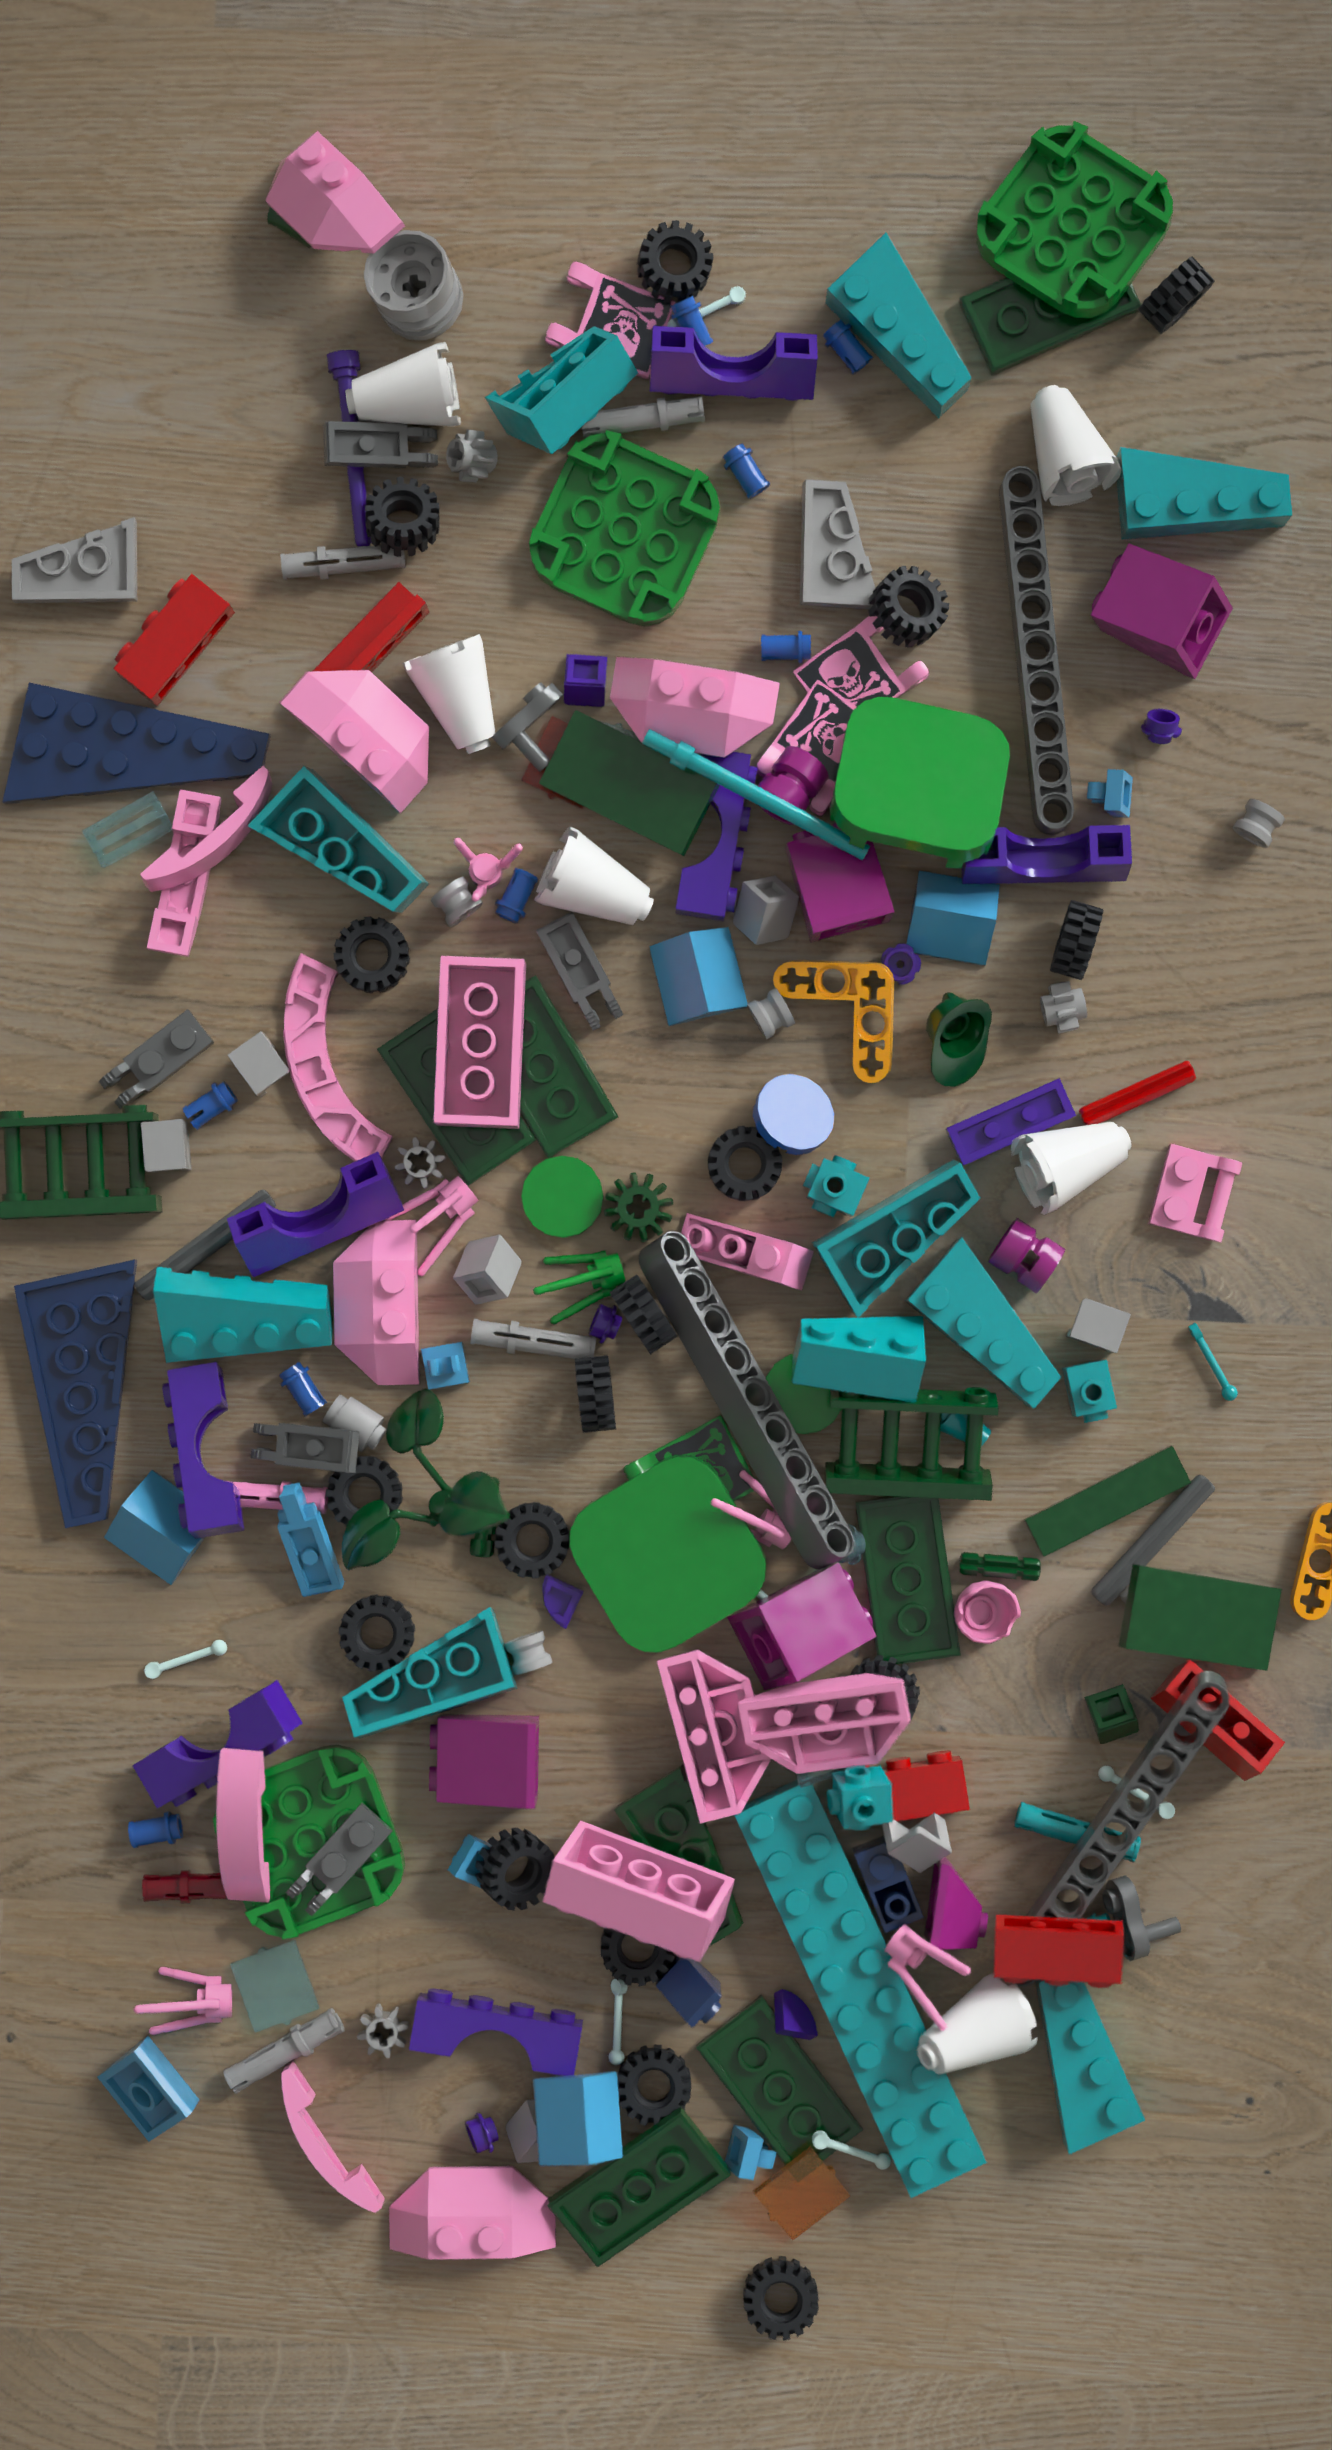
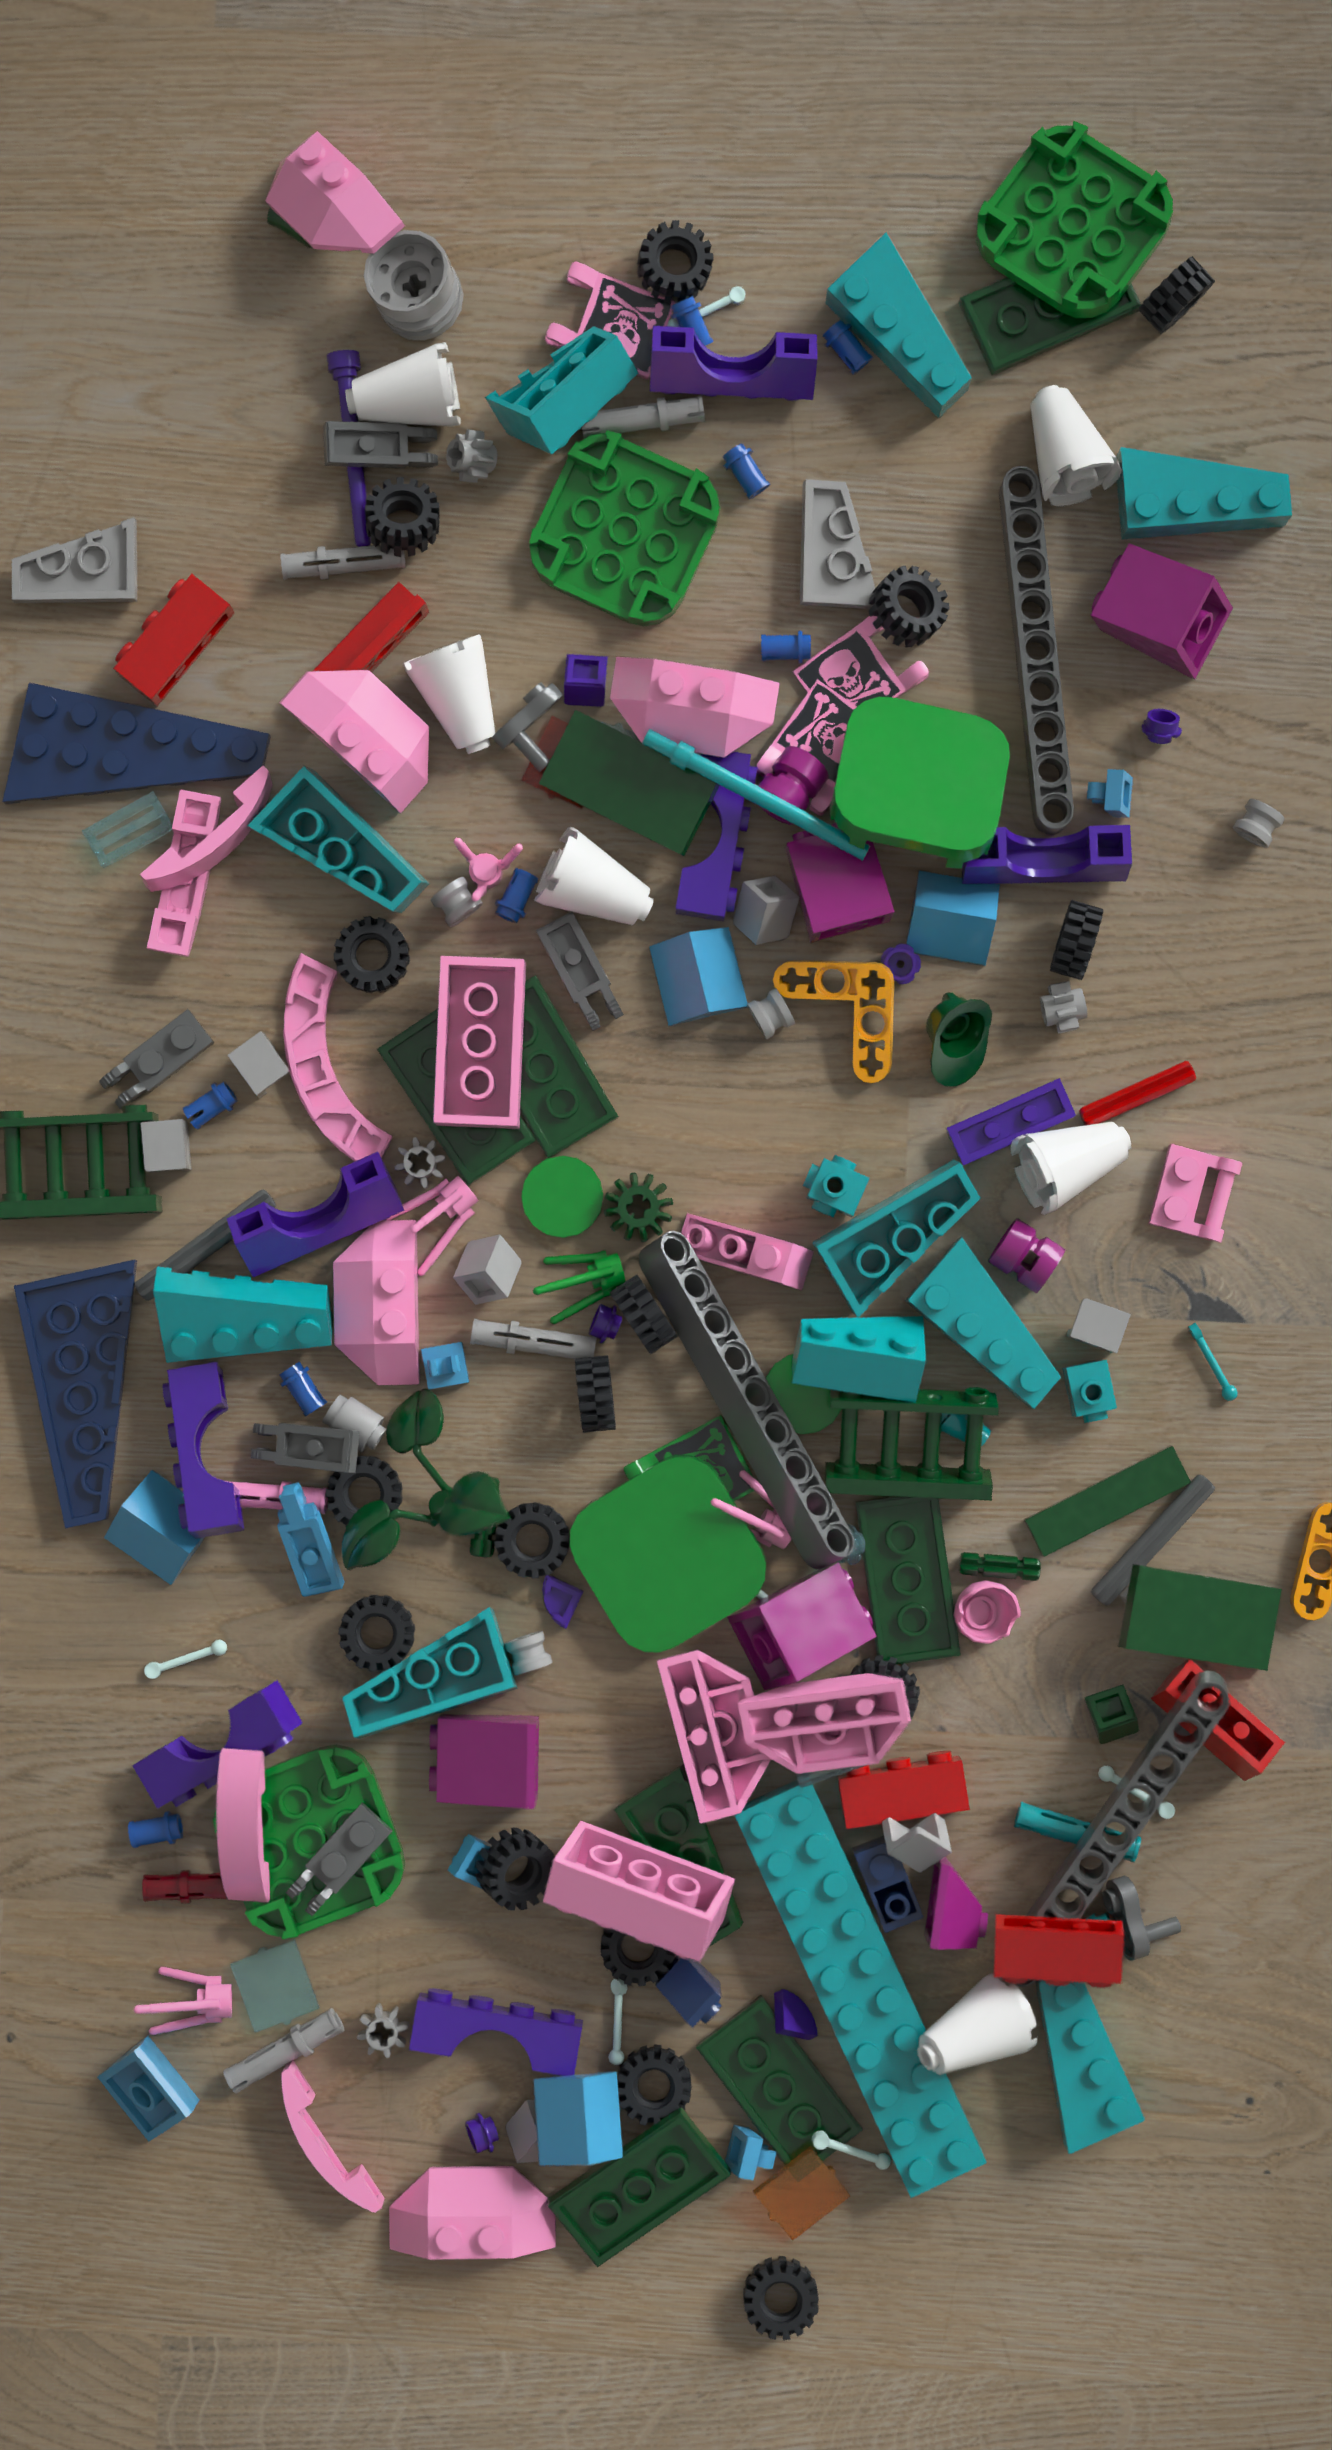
black tyre [708,1126,782,1201] -> none
tile [753,1074,834,1155] -> none
teal brick [827,1766,893,1830] -> none
bright pink plant [885,1924,970,2031] -> none

